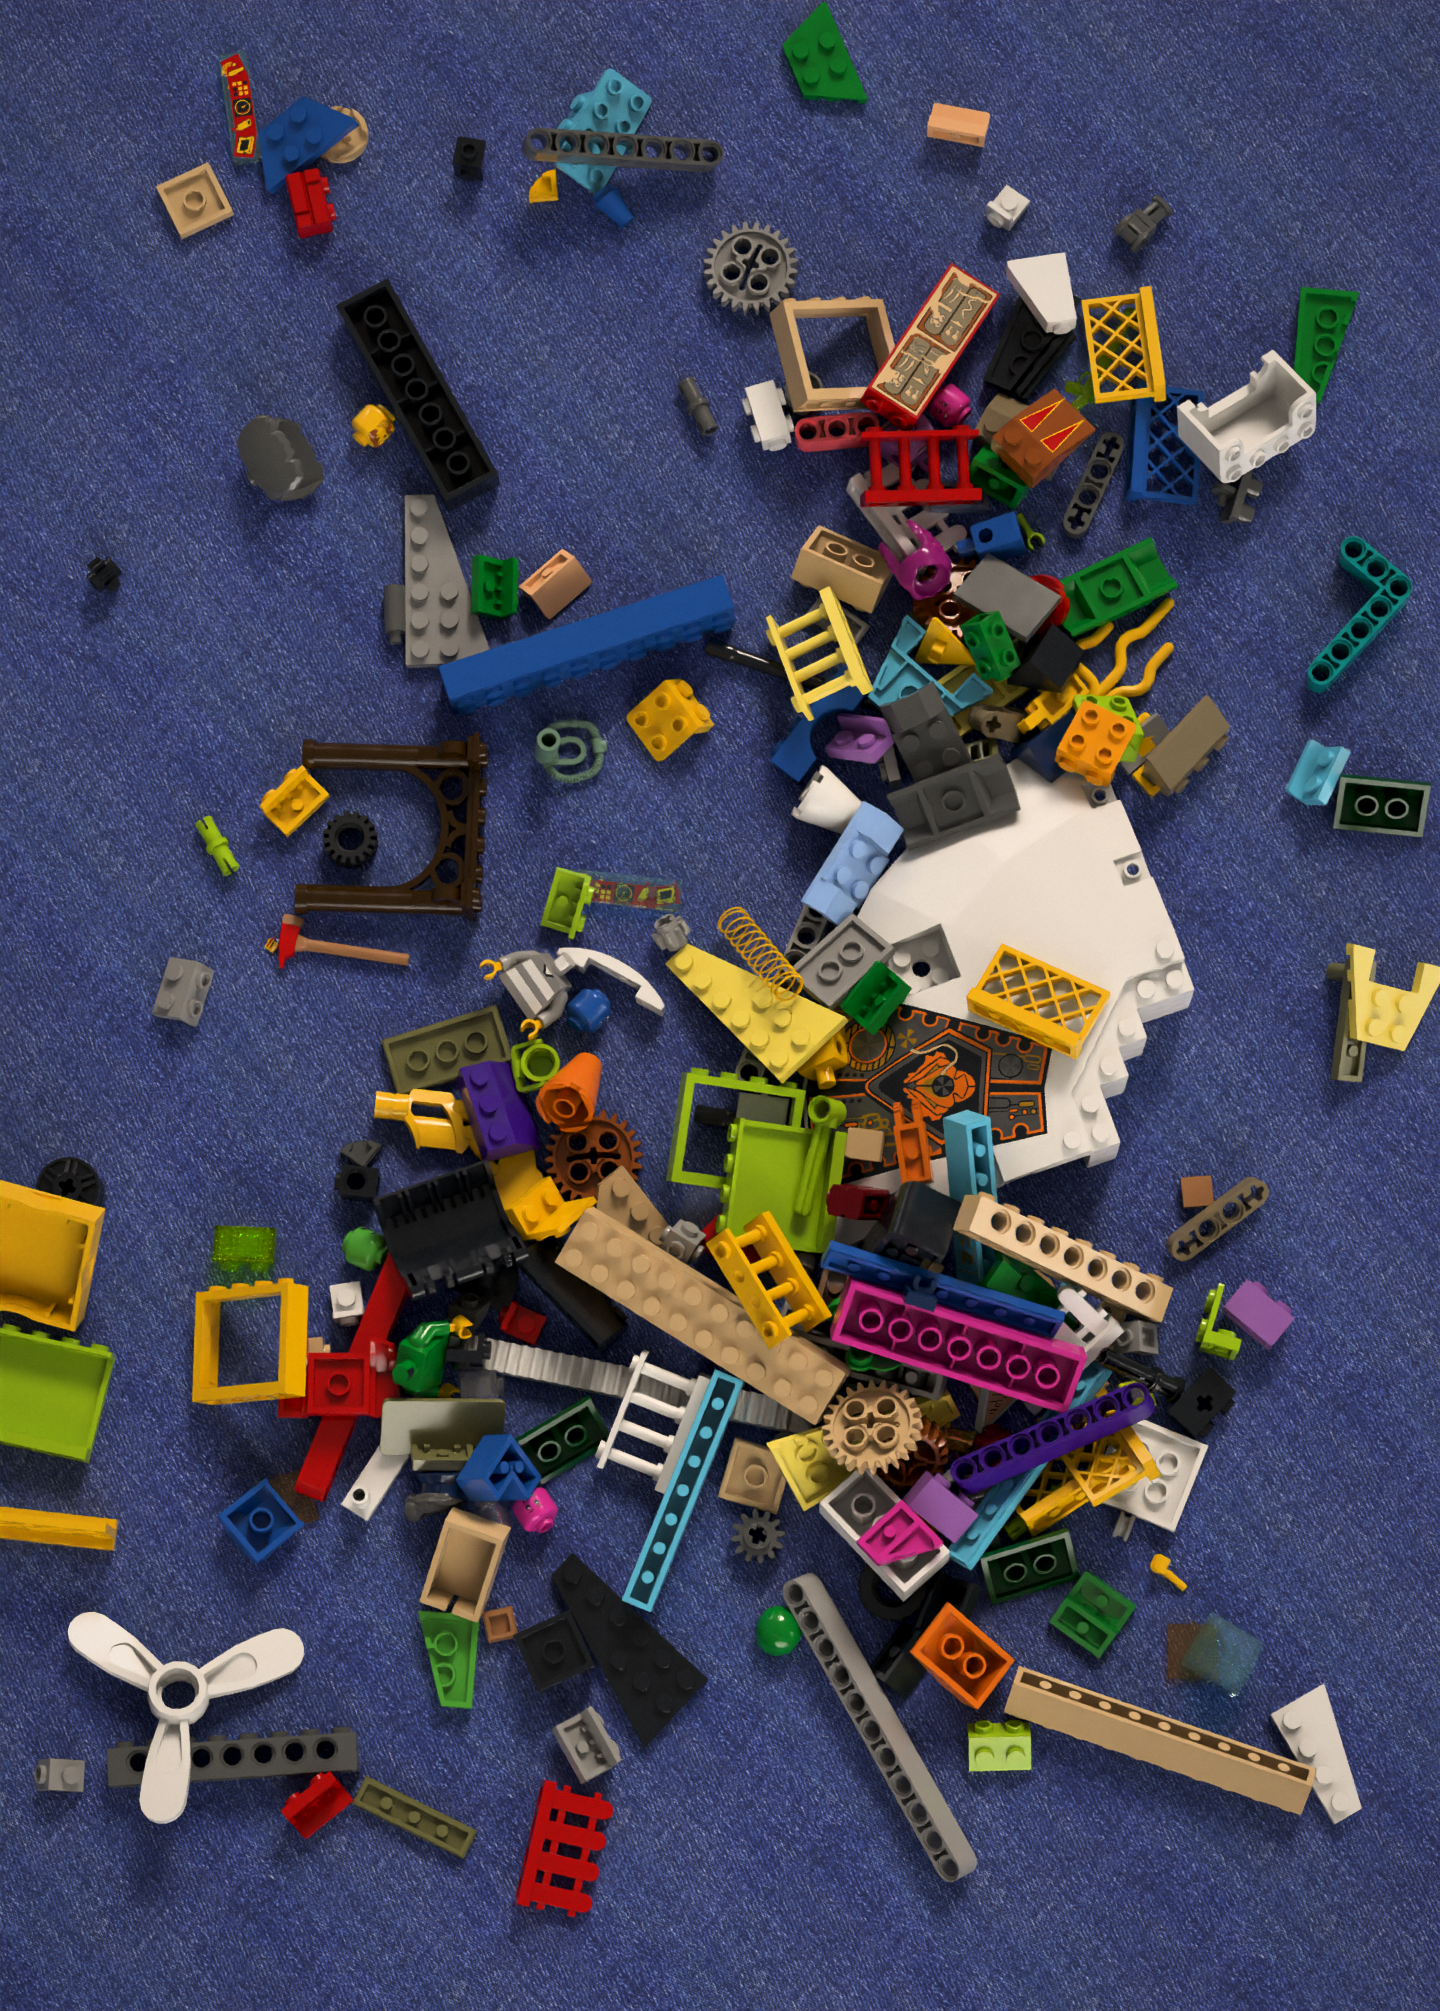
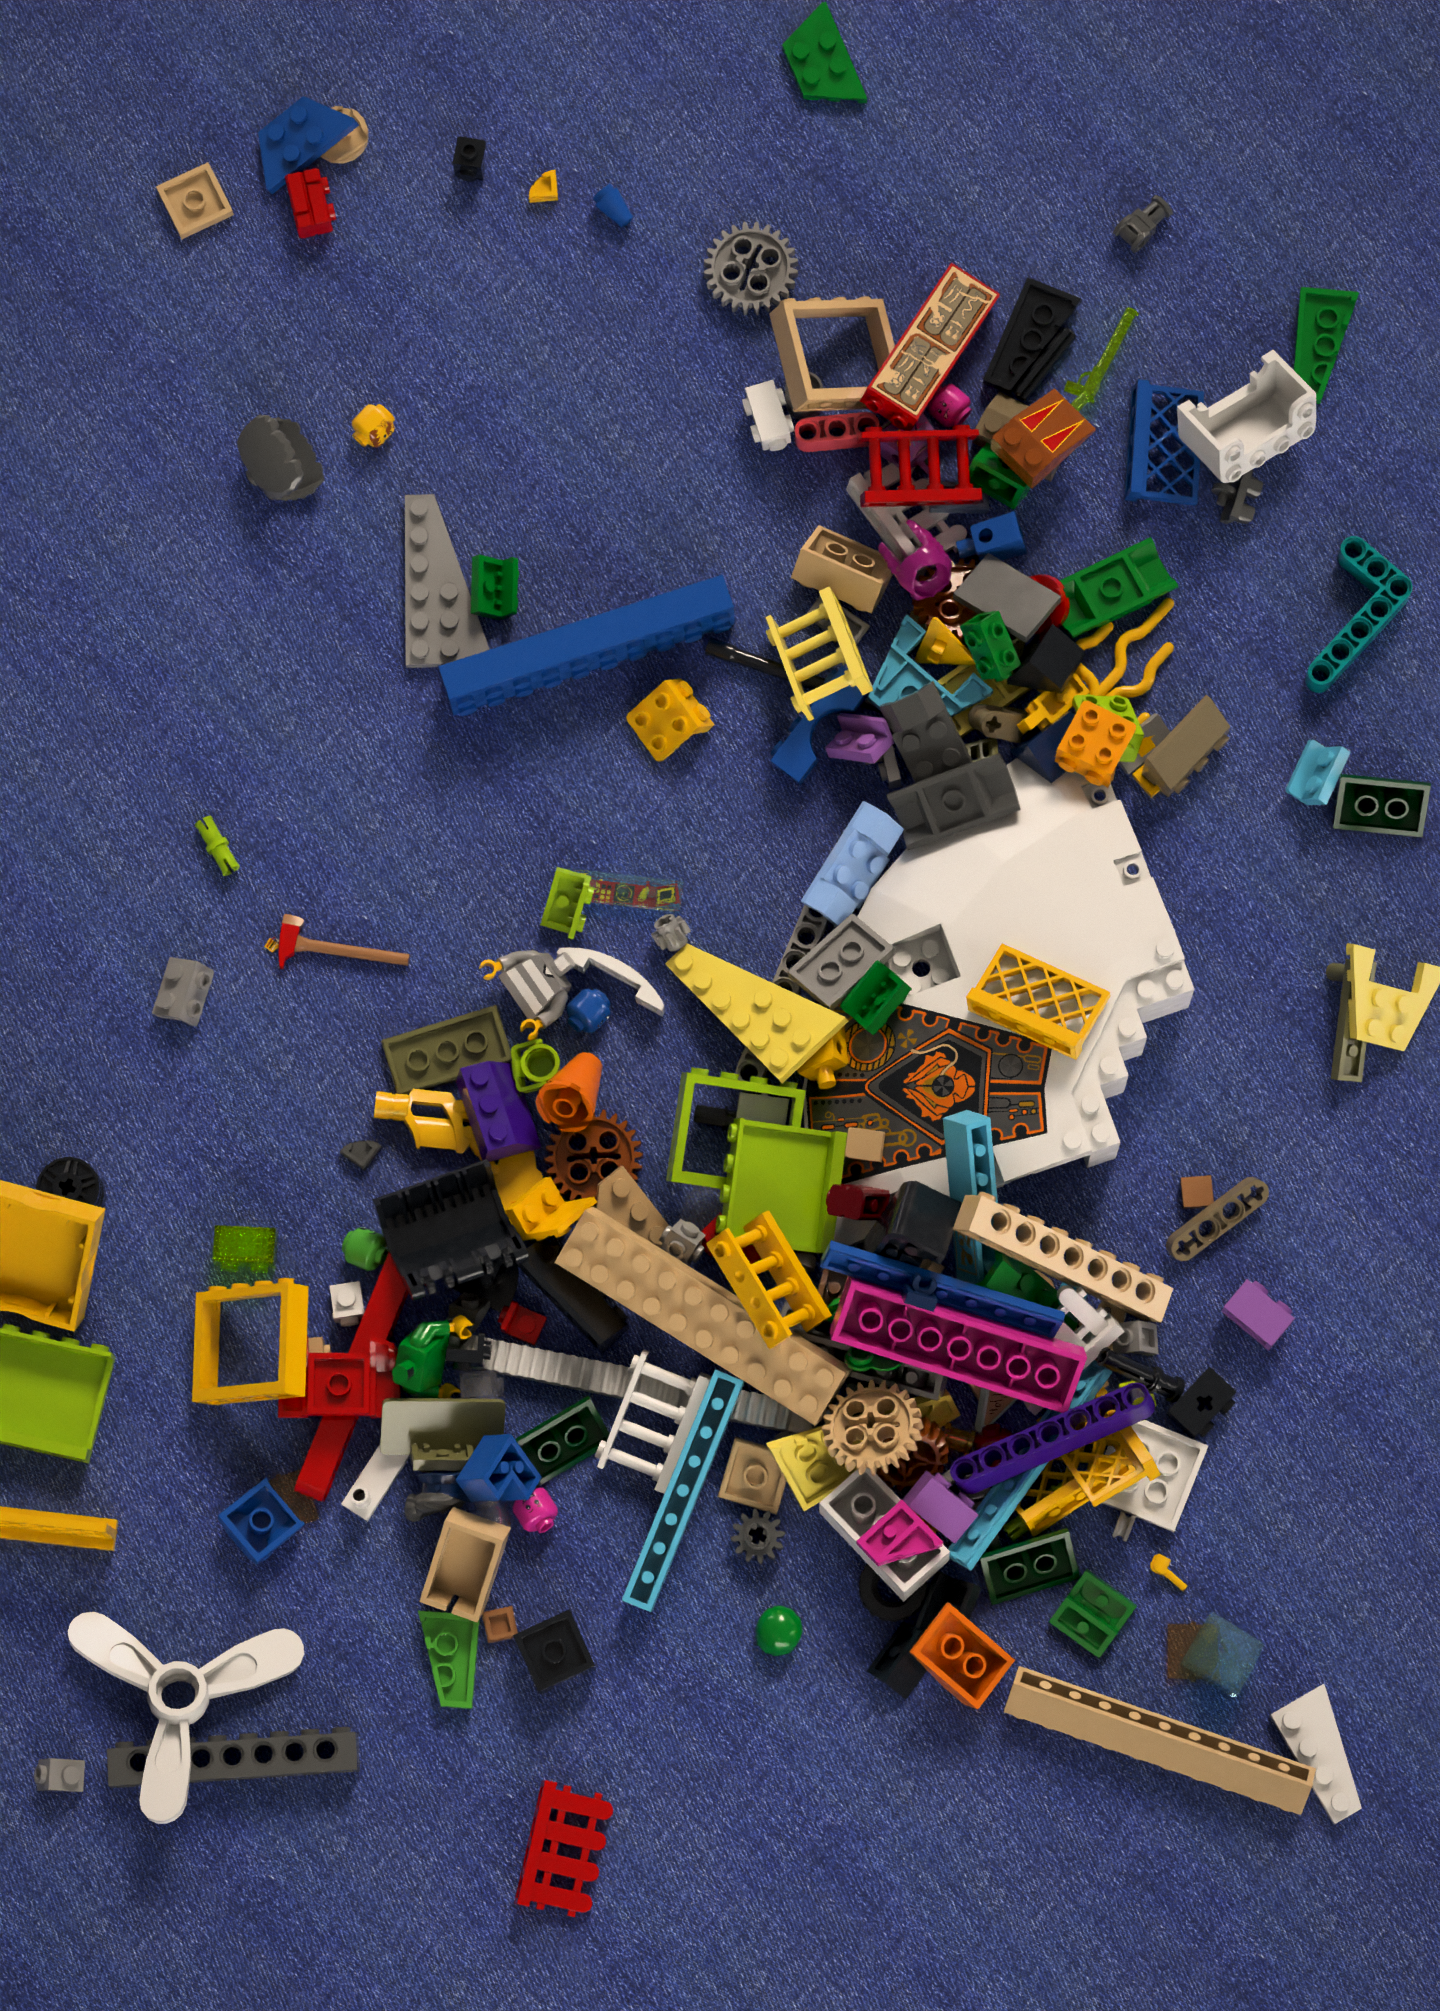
black gear [86,556,123,593] -> none
tile [218,51,262,166] -> none
yellow bracket [259,765,330,838] -> none
red bracket [280,1771,353,1839] -> none
dark brown arch [294,732,489,922] -> none
black tyre [323,811,378,869] -> none
black brick [334,1164,381,1203] -> none
black brick [336,278,500,512] -> none
olive tile [352,1776,478,1859] -> none
dark grey cylinder [384,584,406,645] -> none
light nougat panel [519,549,592,619] -> none
dark grey beam [521,127,724,173] -> none
sand green piece [534,719,607,784] -> none
black wing [551,1553,708,1748] -> none
light grey bracket [551,1706,622,1784] -> none
medium azure bracket [554,68,652,194] -> none
dark grey pin [677,377,719,436] -> none
yellow piece [718,907,804,1001] -> none
light grey beam [782,1573,977,1882] -> none
white cone [791,765,862,834] -> none
lime axle [793,1095,847,1216] -> none
orange hinge [893,1099,934,1184] -> none
light nougat panel [927,103,990,147] -> none
lime bracket [967,1720,1031,1771] -> none
white bracket [985,184,1030,231] -> none
white slope [1006,252,1077,334] -> none
lime hand [1017,513,1045,551] -> none
dark grey beam [1062,432,1125,539] -> none
yellow fence [1081,286,1166,404] -> none
lime bracket [1195,1283,1242,1361] -> none

